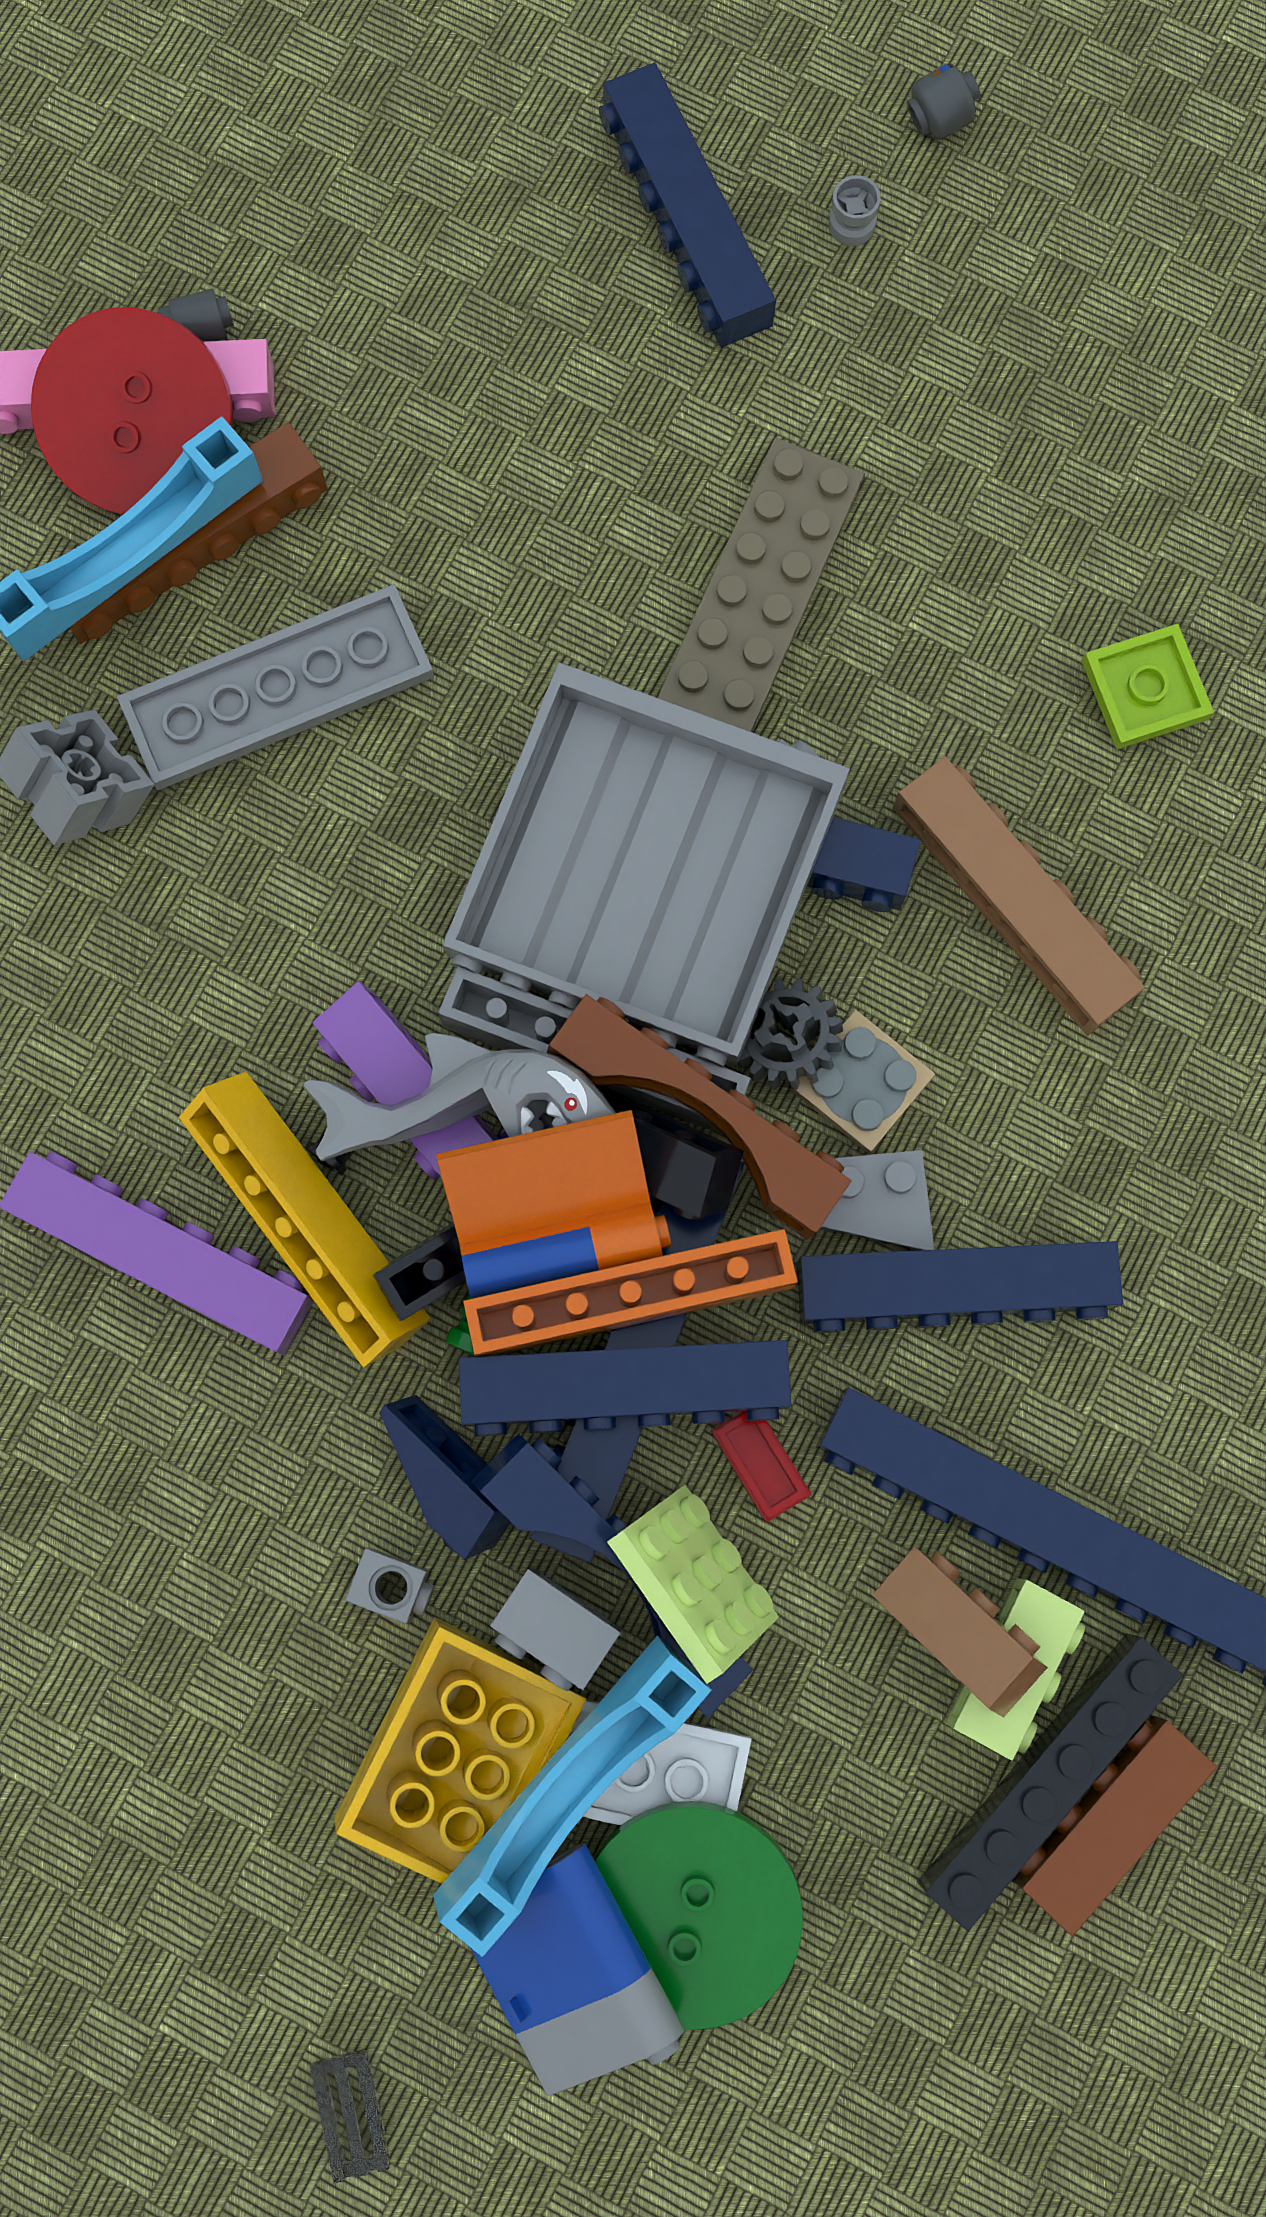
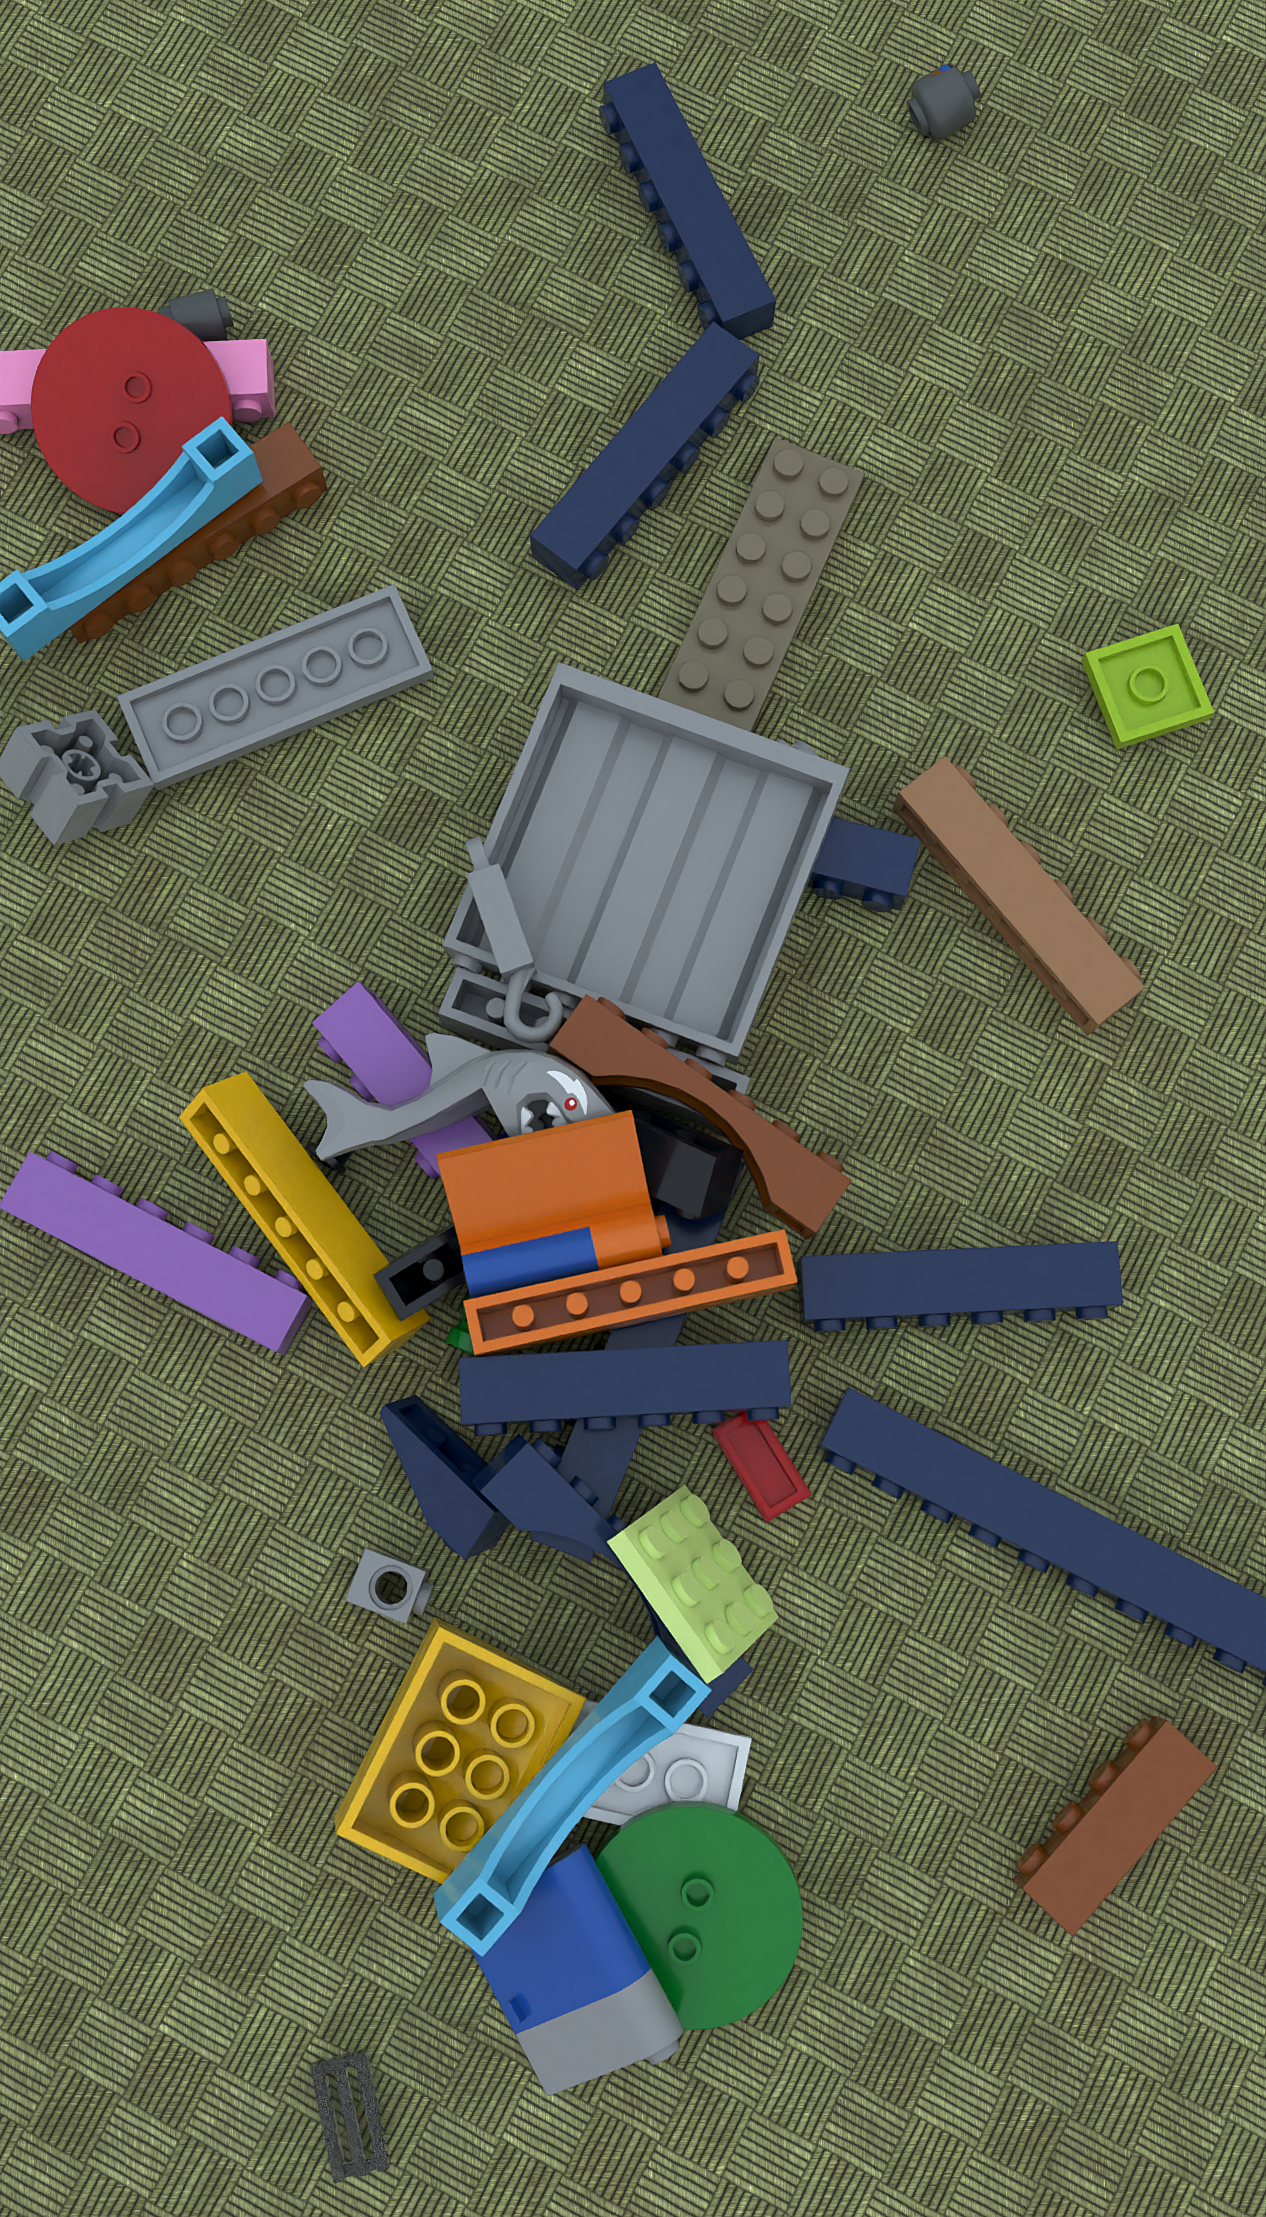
light grey brick [490,1567,621,1692] -> none
dark grey gear [738,978,843,1090] -> none
light grey wing [772,1150,935,1251] -> none
light grey piece [790,1010,935,1154] -> none
light grey wheel [829,175,881,246] -> none
medium nougat brick [872,1547,1048,1717] -> none
black brick [917,1633,1183,1932] -> none
yellowish green brick [945,1578,1085,1761] -> none
none -> light grey piece [465,836,564,1044]
none -> dark blue brick [530,322,760,591]

